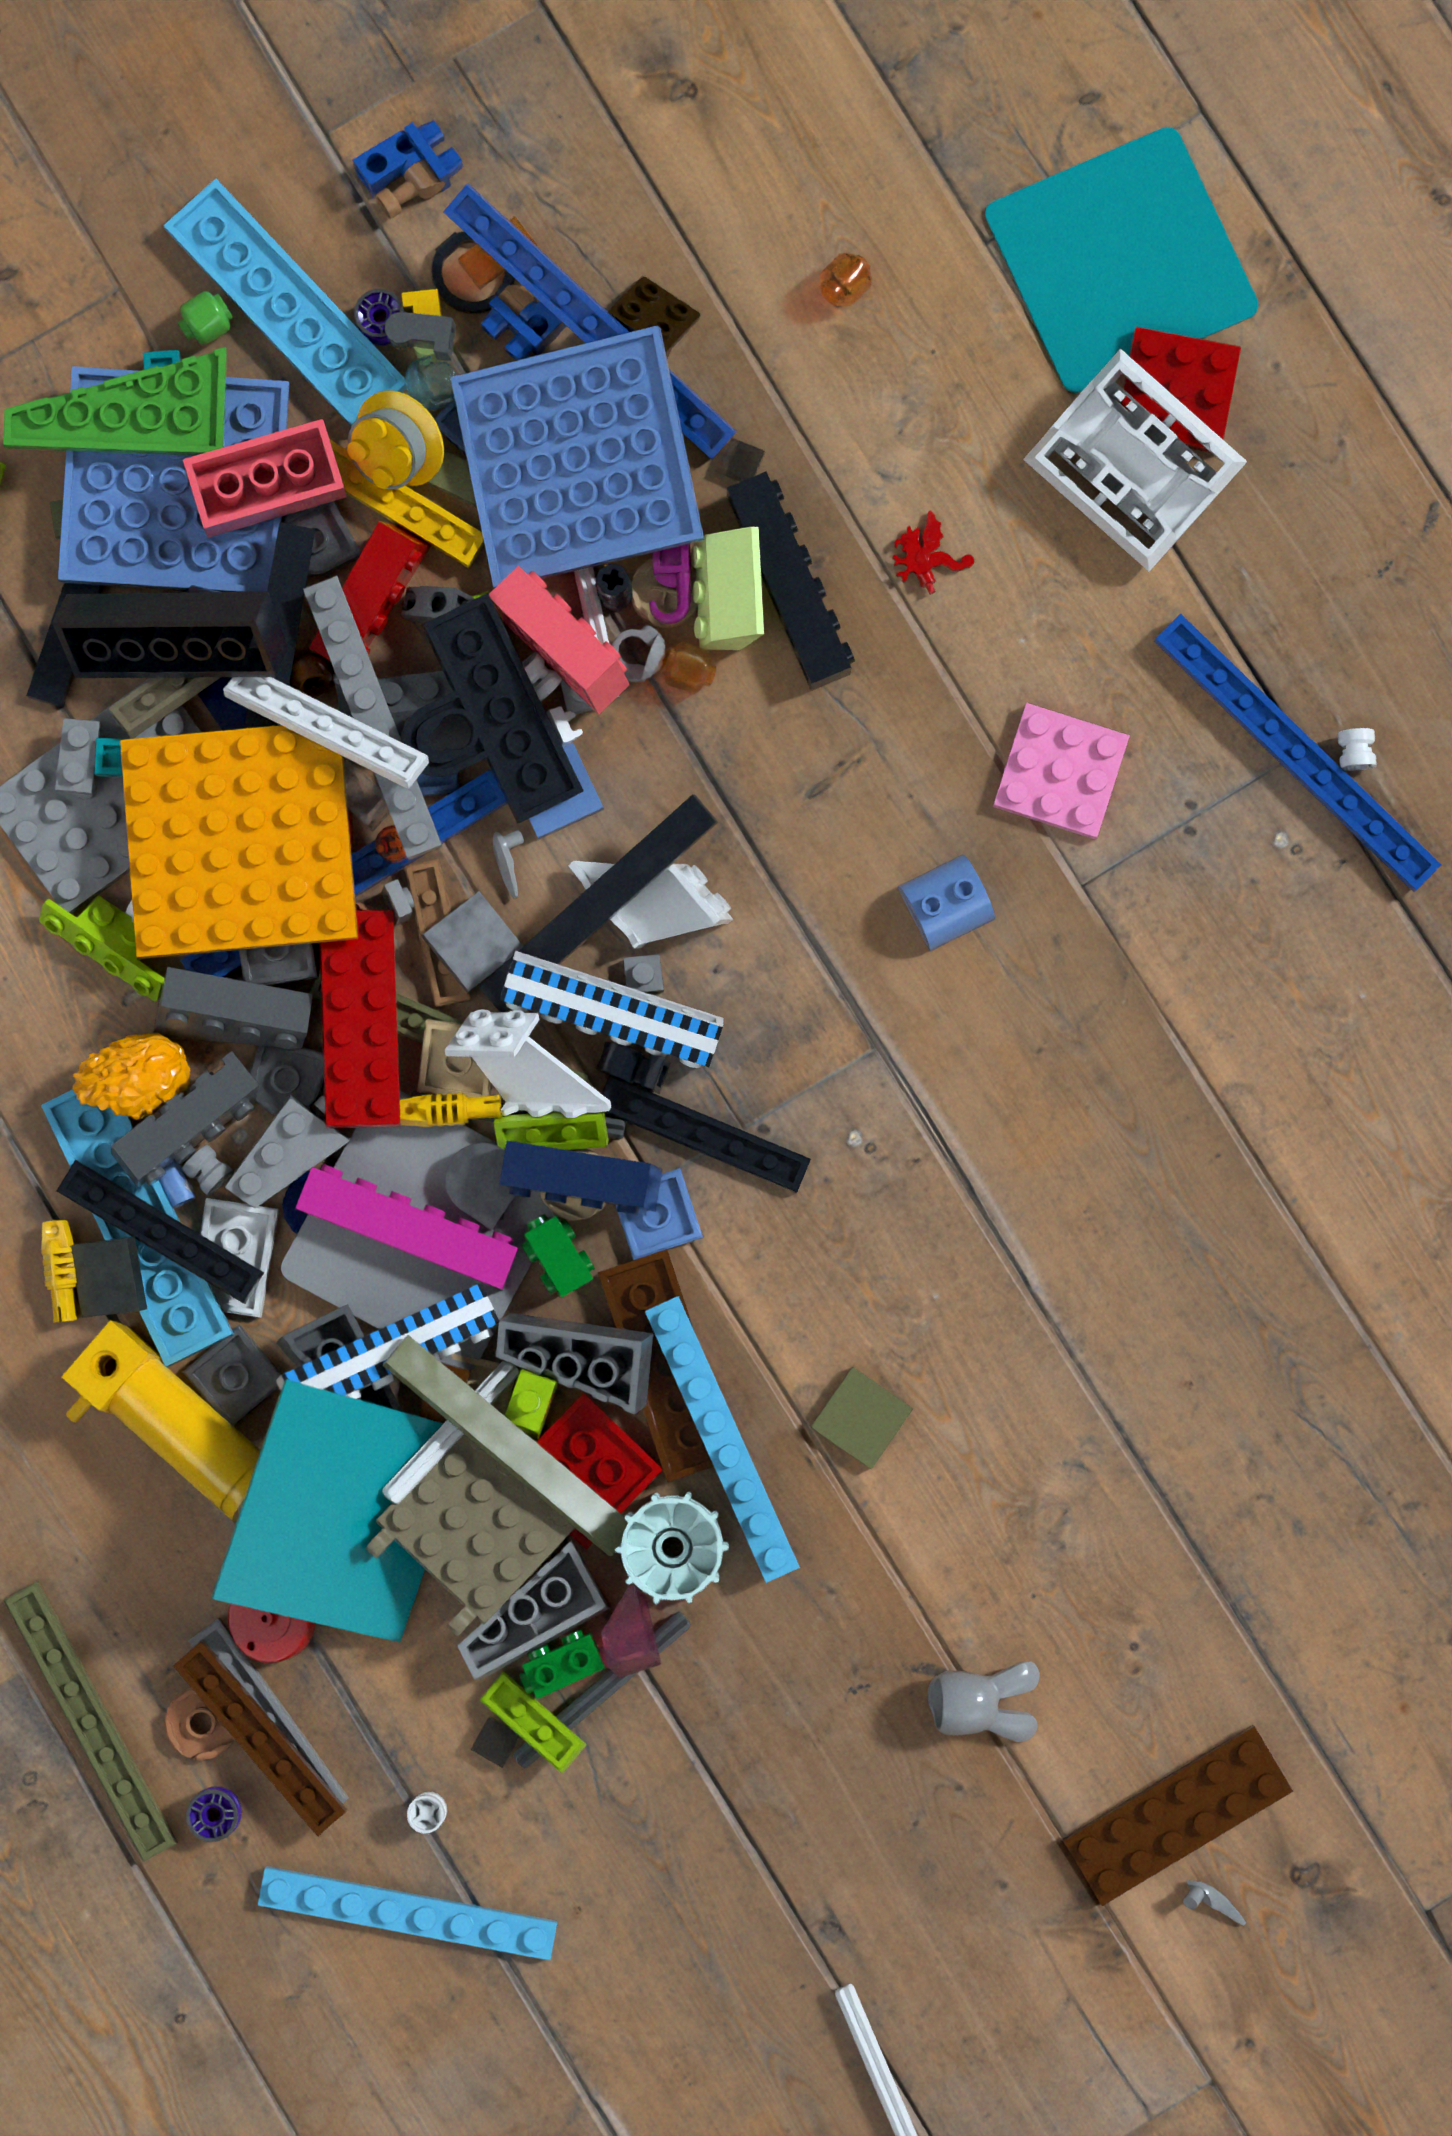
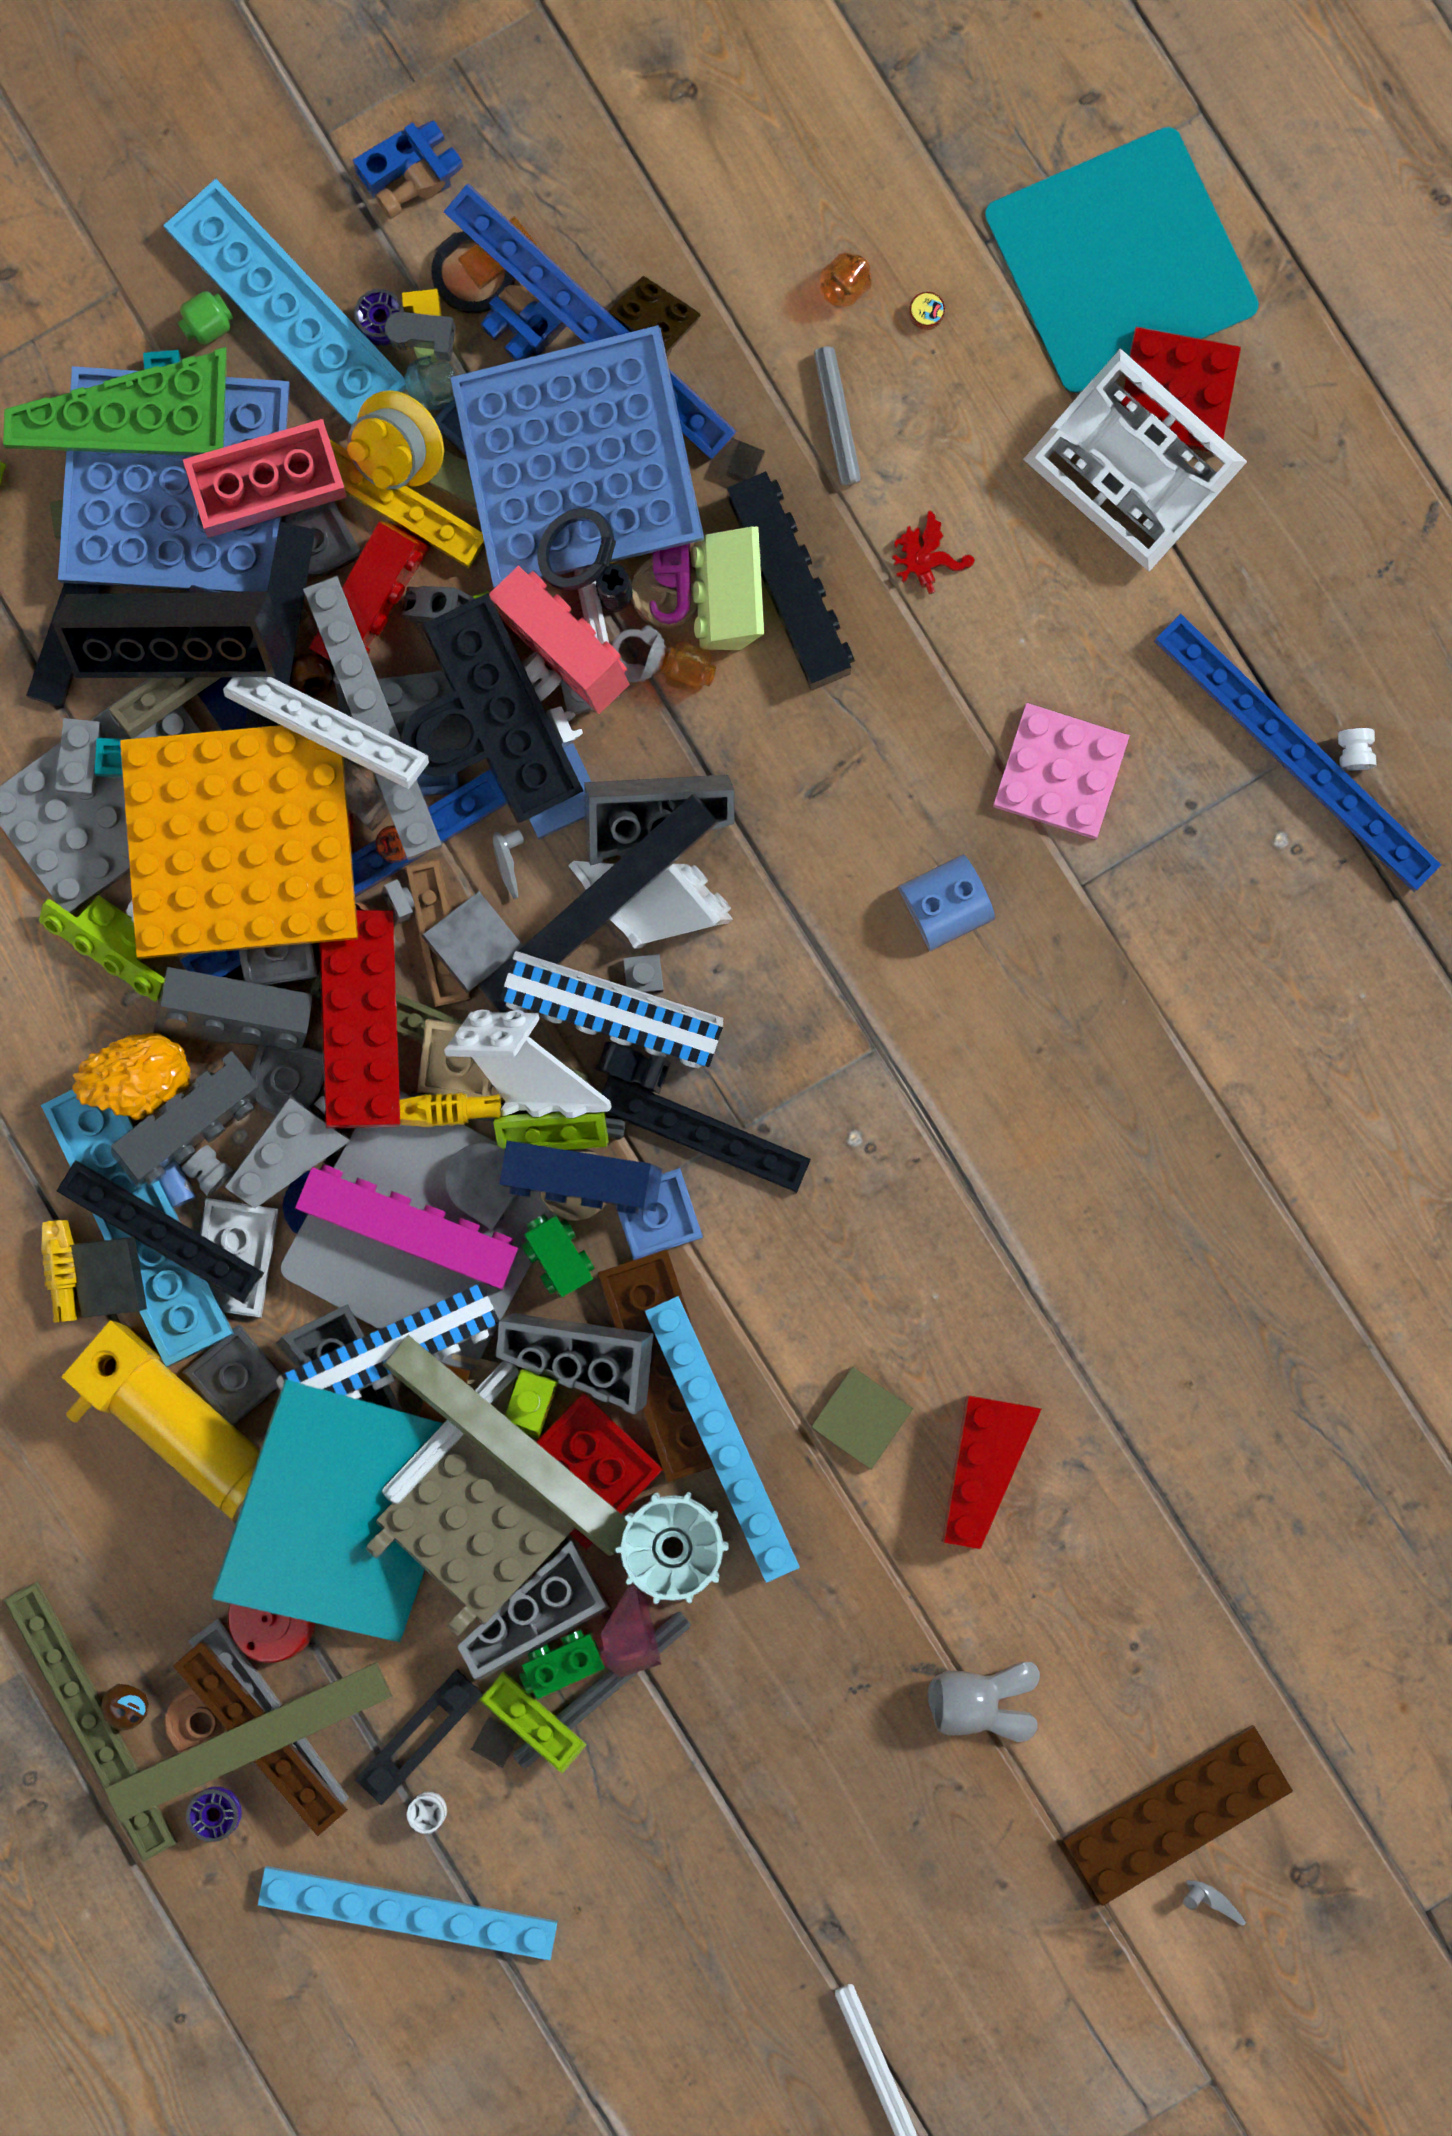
none -> reddish brown piece [101,1684,149,1730]
none -> olive tile [104,1662,393,1823]
none -> black container [355,1669,484,1806]
none -> black piece [537,508,616,590]
none -> dark grey wedge [584,775,734,866]
none -> light grey axle [814,346,861,486]
none -> tile [909,291,945,330]
none -> red wedge [942,1395,1042,1549]

